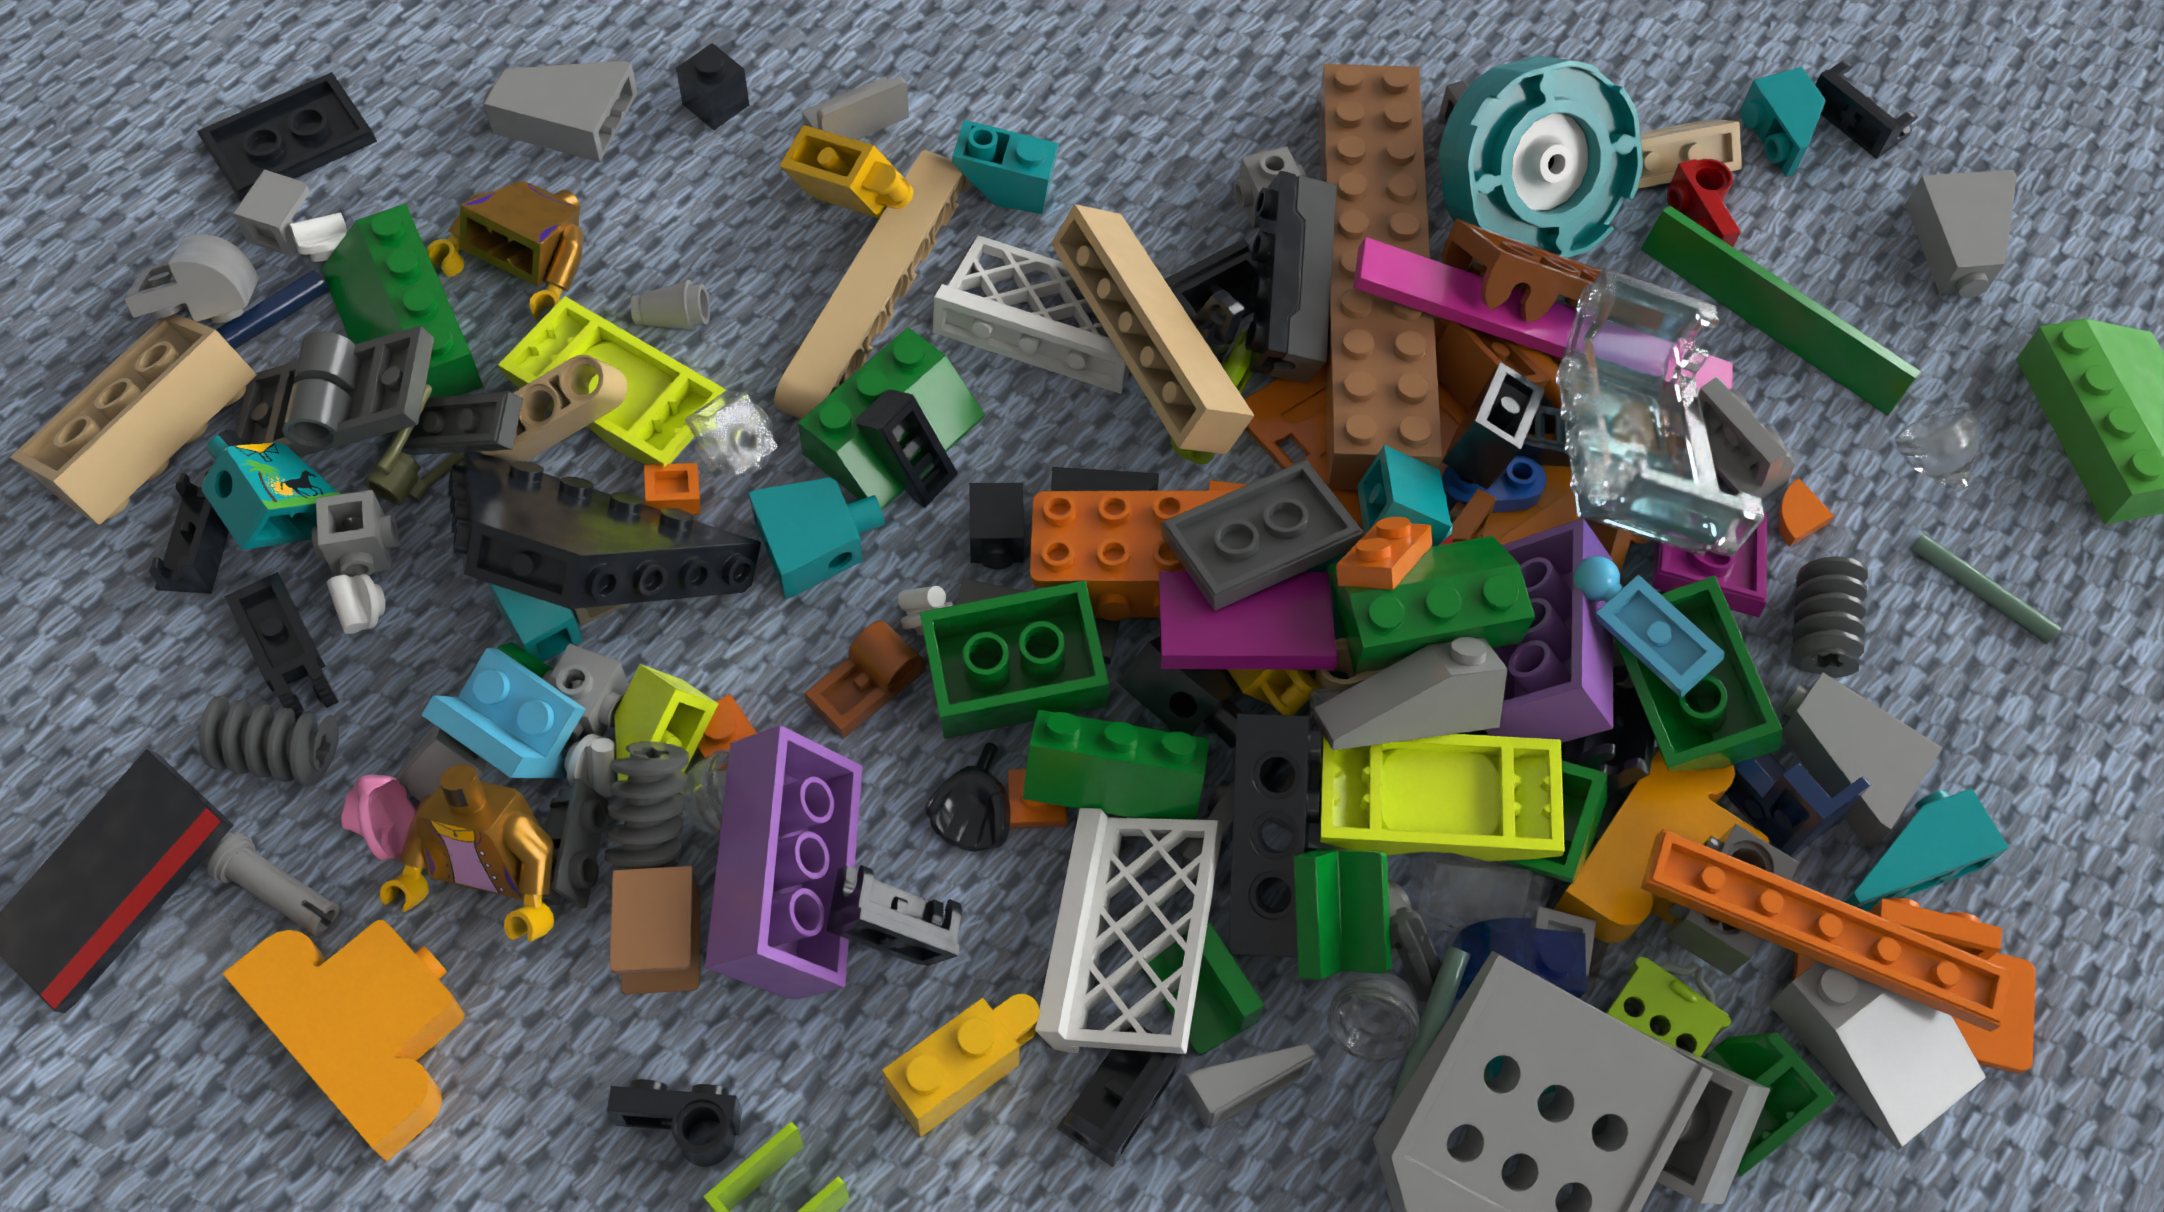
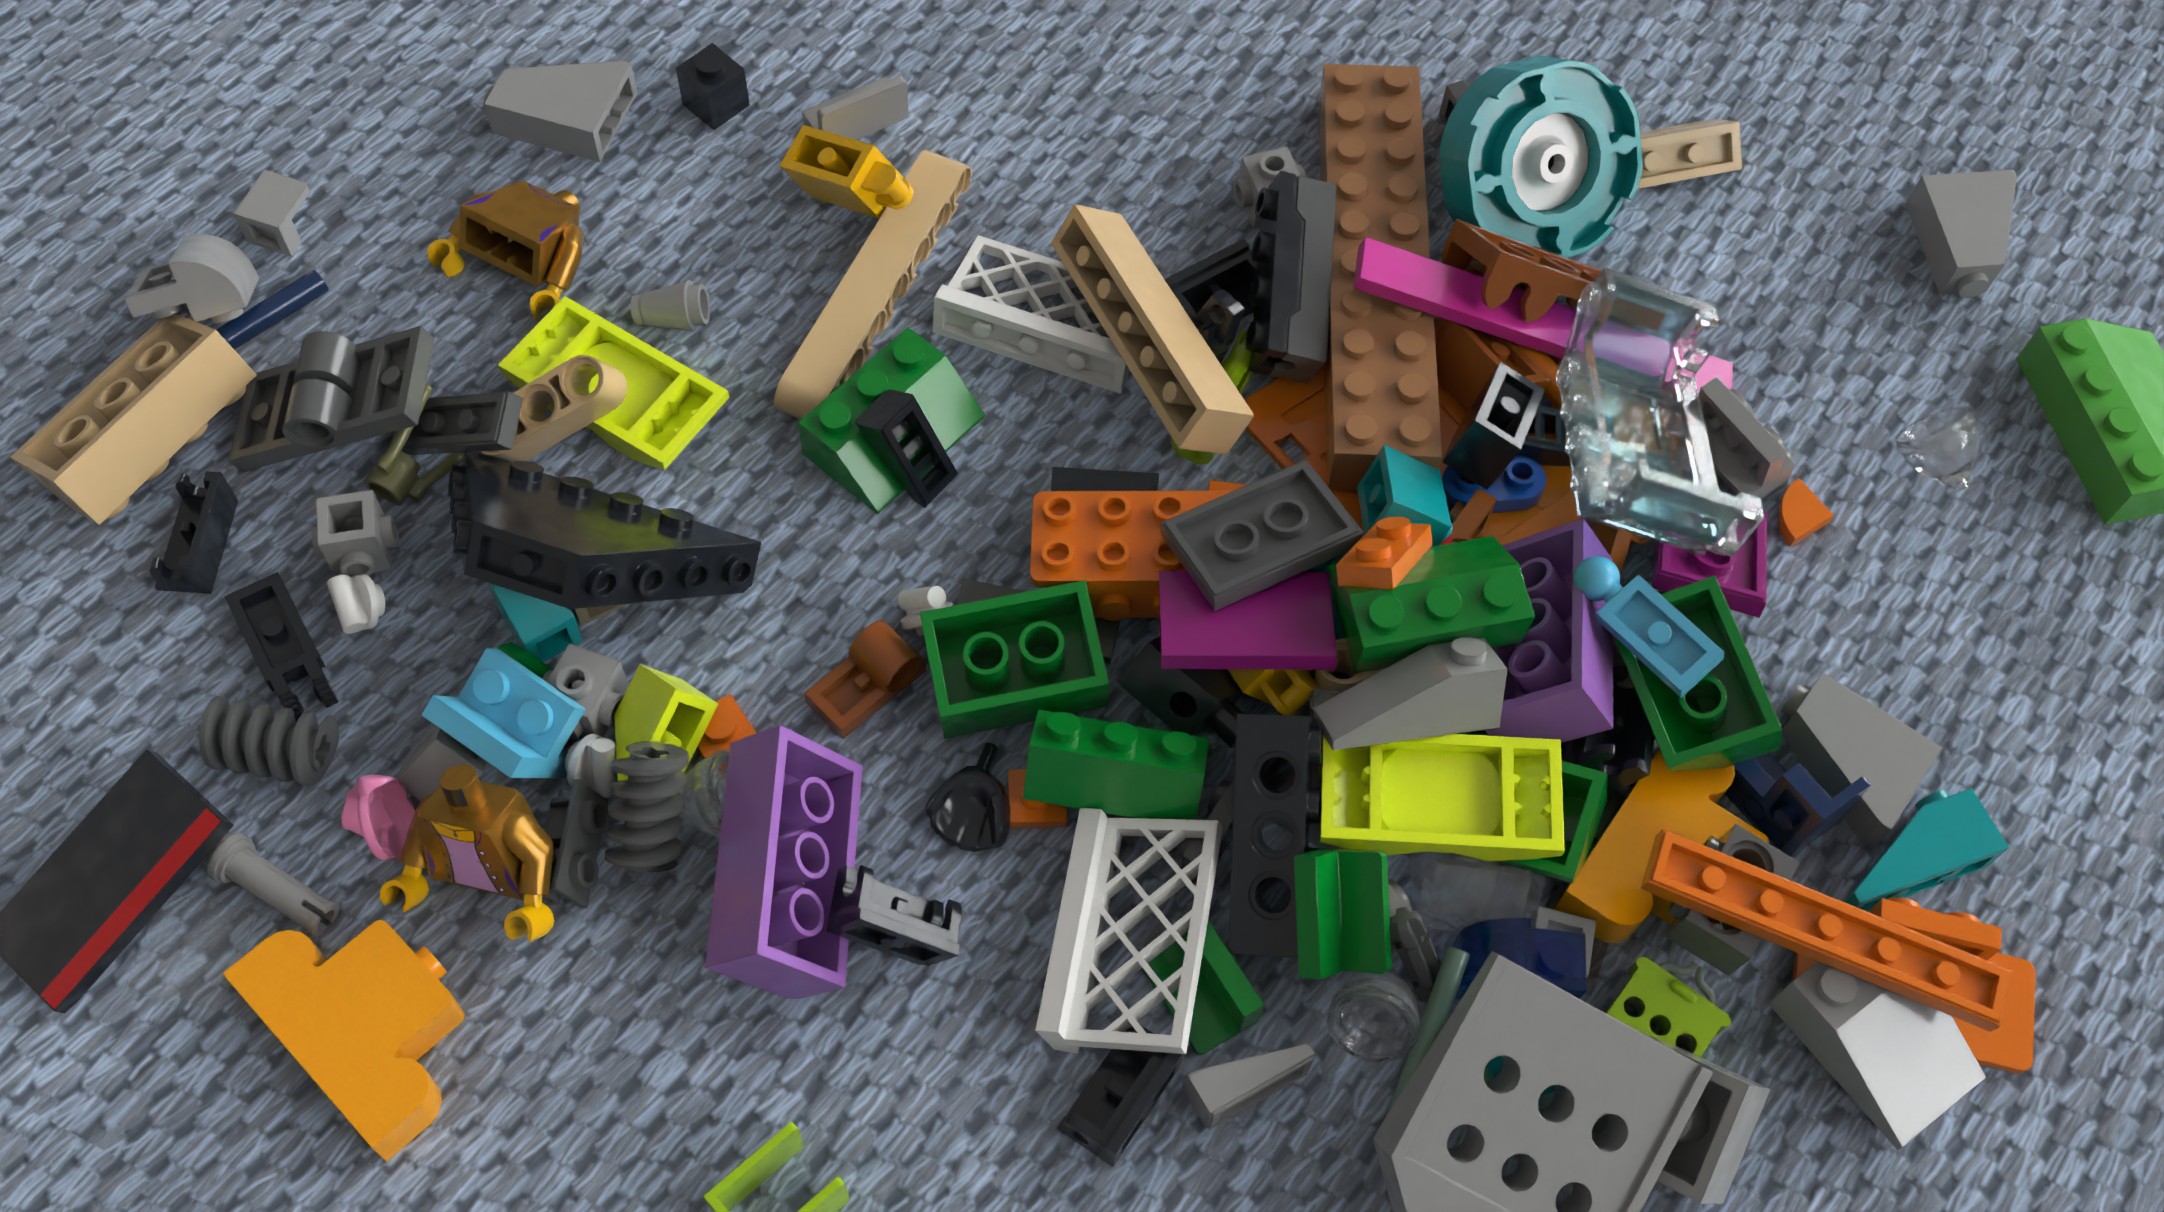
black tile [197,72,377,202] -> none
teal torso [202,430,341,550] -> none
white plate [289,212,347,262] -> none
green slope [321,203,484,398] -> none
black plate [607,1079,742,1167] -> none
medium nougat piece [610,866,701,995] -> none
orange plate [644,463,701,515] -> none
clear brick [684,391,778,477] -> none
teal torso [748,477,885,599] -> none
yellow brick [882,994,1040,1138] -> none
teal slope [952,120,1059,214] -> none
black brick [969,482,1024,569] -> none
green tile [1640,206,1921,415] -> none
red plate [1667,159,1741,247] -> none
green slope [1703,1032,1837,1176] -> none
teal slope [1740,67,1826,177] -> none
dark grey piece [1791,556,1868,678] -> none
black hinge [1815,60,1918,159] -> none
sand green bar [1910,533,2061,644] -> none

